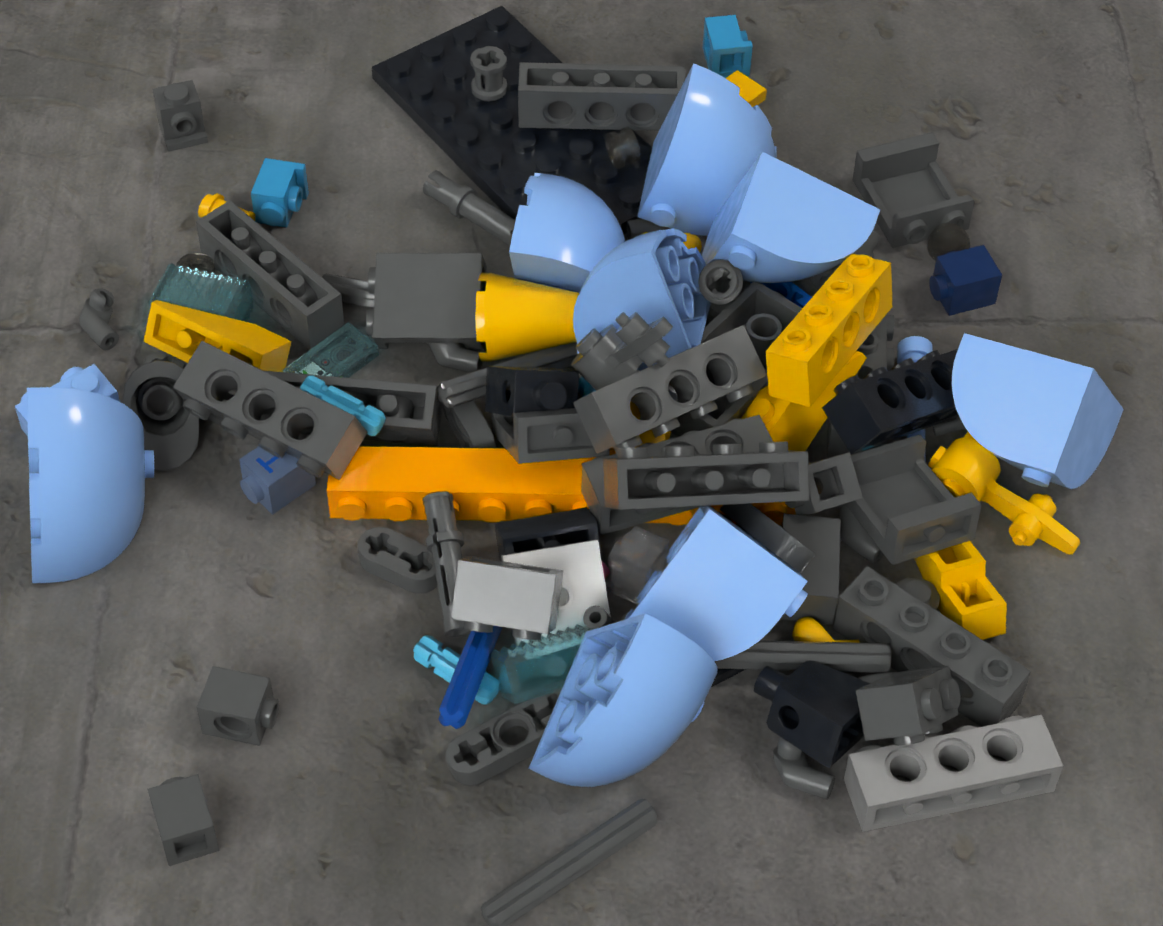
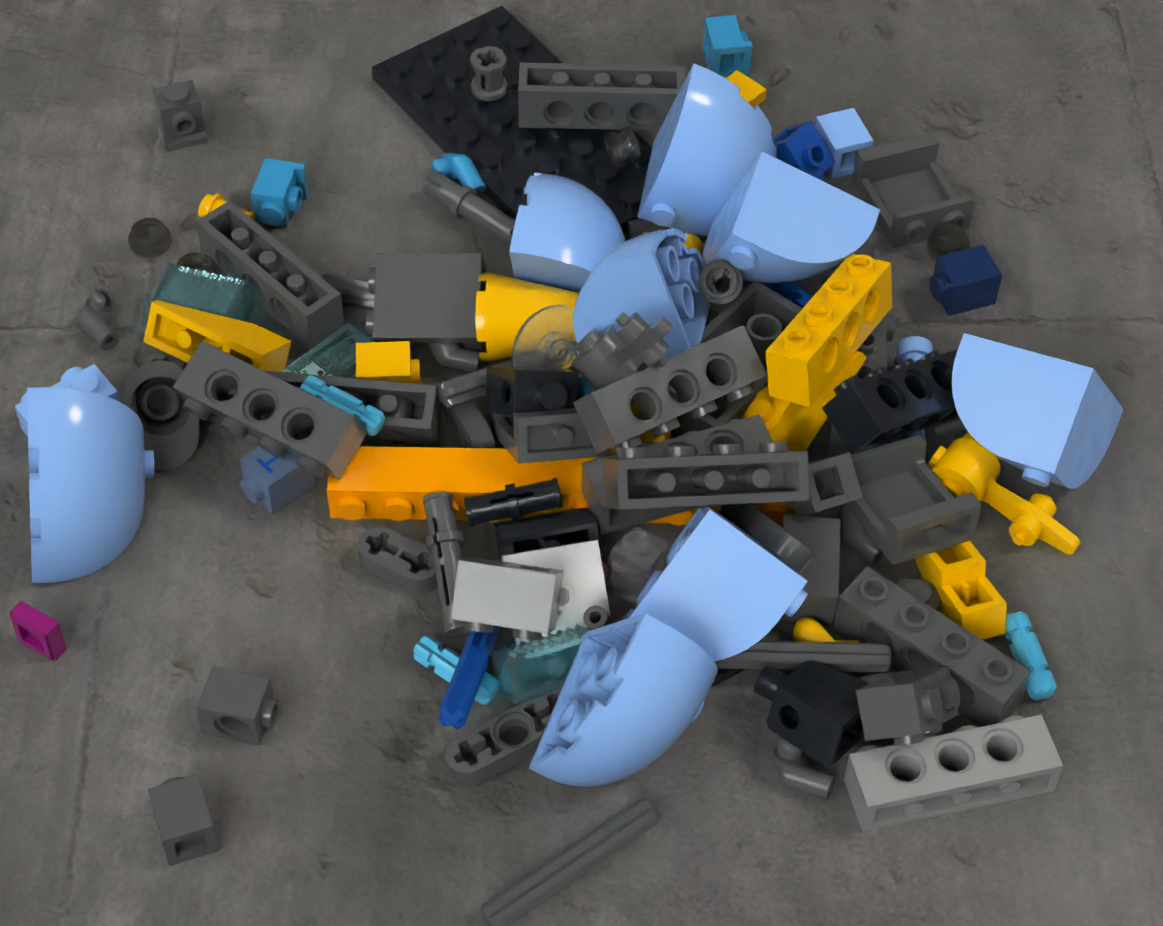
none -> magenta tile [9,601,67,661]
none -> clear smoke plate [128,218,172,257]
none -> yellow brick [356,341,421,384]
none -> dark azure arm [430,153,486,195]
none -> black pin [464,478,563,527]
none -> clear dish [512,305,580,376]
none -> blue brick [772,121,835,181]
none -> light blue brick [815,108,874,179]
none -> medium azure axle [1004,611,1057,701]

